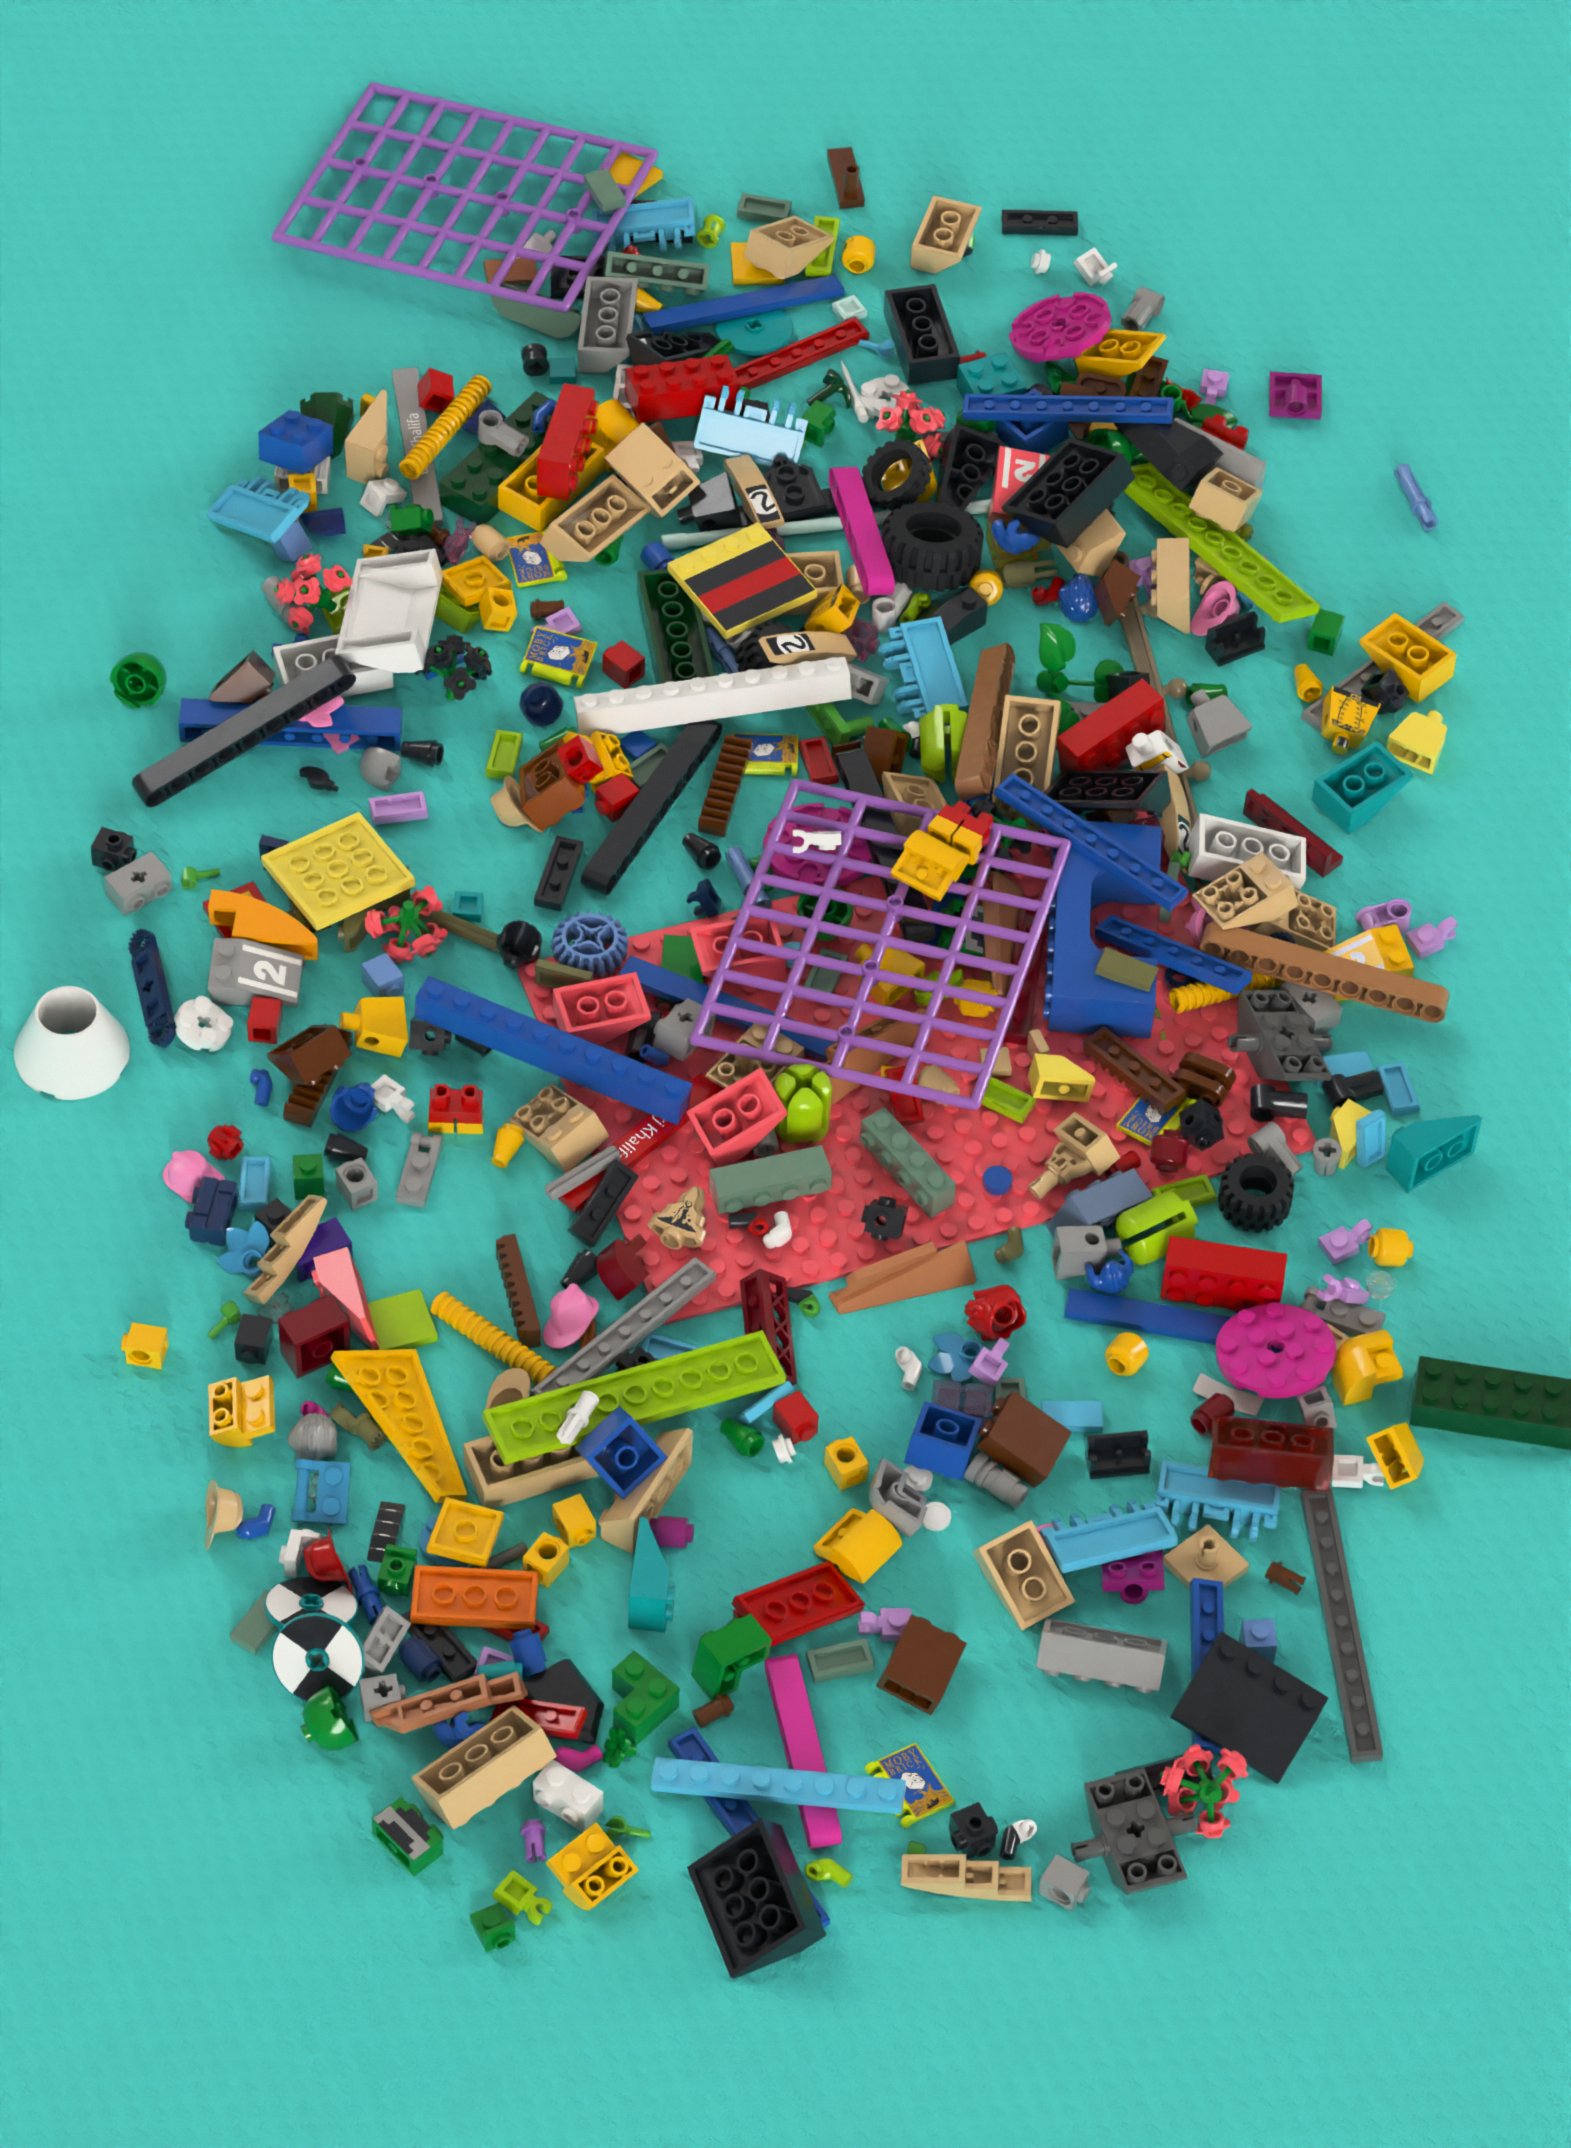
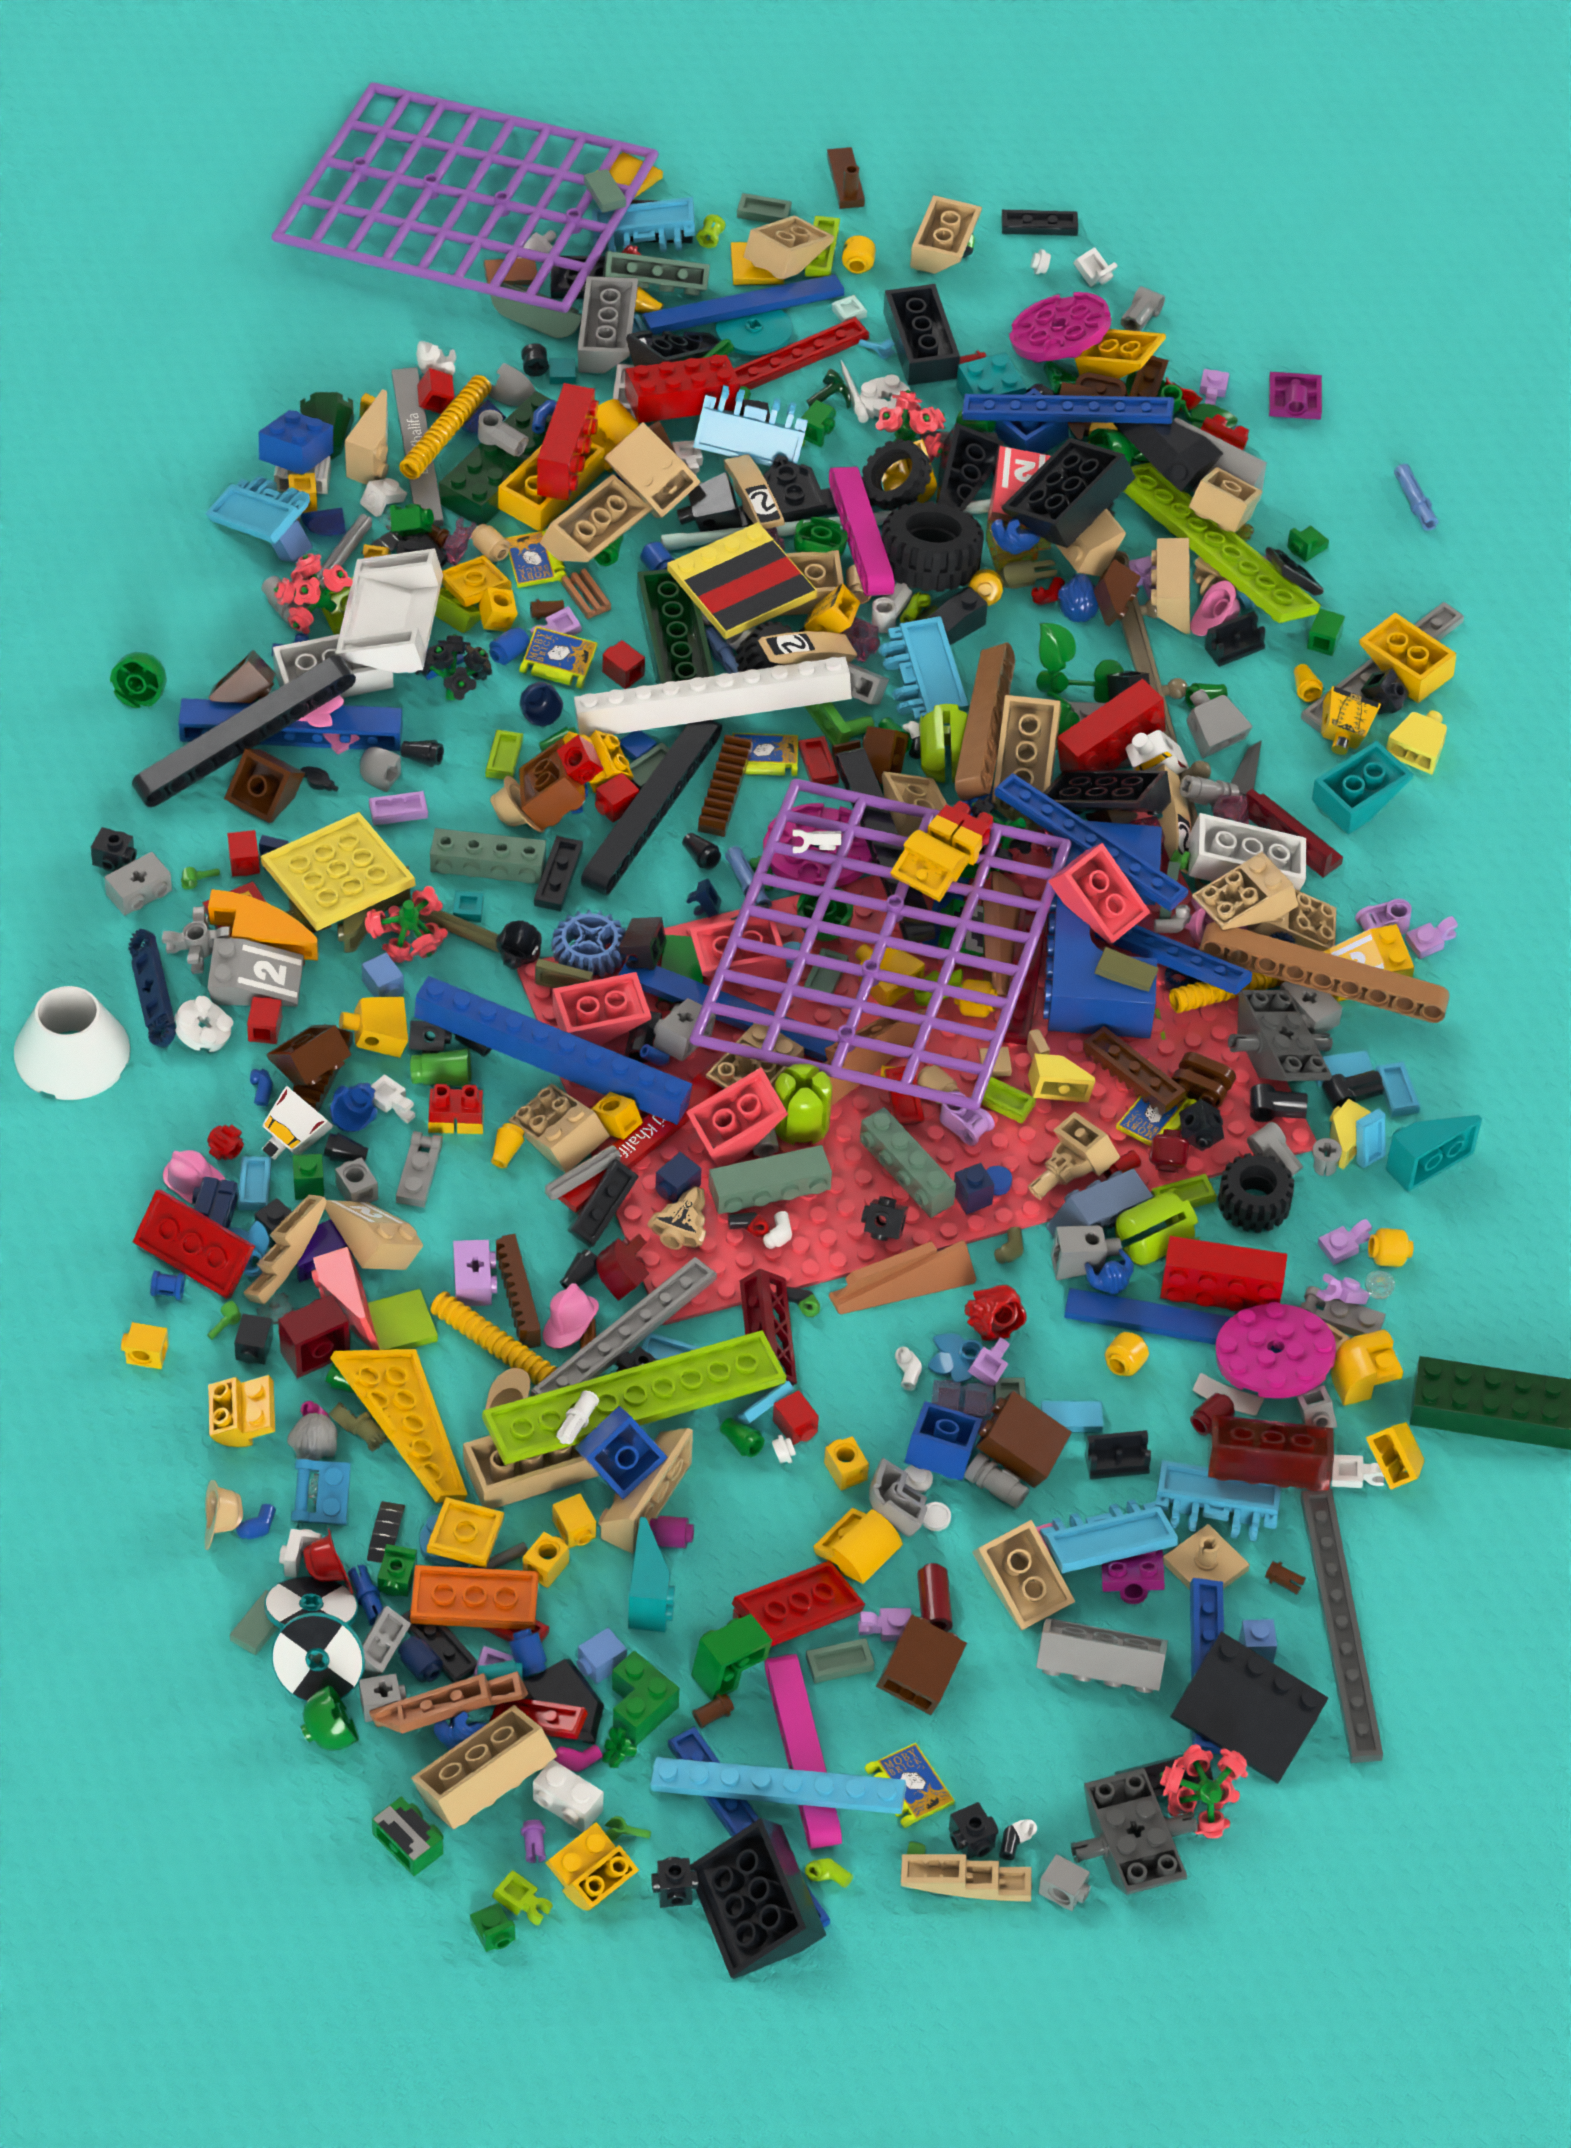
none -> red tile [132,1189,255,1299]
none -> blue bush [150,1270,185,1300]
none -> light grey pin [162,906,232,974]
none -> reddish brown slope [224,749,305,823]
none -> red brick [227,830,260,877]
none -> white torso [262,1086,333,1160]
none -> light grey axle [305,514,372,607]
none -> tan slope [324,1200,424,1270]
none -> bright green plant [410,1048,472,1087]
none -> white hair [416,341,456,375]
none -> sand green brick [430,828,546,884]
none -> lavender brick [453,1240,497,1306]
none -> light grey brick [489,363,536,406]
none -> blue brick [489,627,530,665]
none -> nougat tile [562,568,611,619]
none -> medium blue brick [576,1628,627,1684]
none -> yellow brick [591,1092,643,1140]
none -> black hinge [619,917,667,970]
none -> black brick [651,1857,698,1908]
none -> dark blue brick [655,1152,702,1203]
none -> green cylinder [794,517,848,557]
none -> dark red brick [917,1563,953,1632]
none -> lavender piece [940,1091,995,1146]
none -> dark blue brick [954,1163,995,1215]
none -> coral slope [1048,843,1151,944]
none -> white arm [1154,905,1191,933]
none -> light grey axle [1180,775,1239,811]
none -> clear pink brick [1213,795,1249,824]
none -> dark grey bar [1231,740,1262,810]
none -> black tile [1265,547,1324,596]
none -> green bracket [1287,525,1329,562]

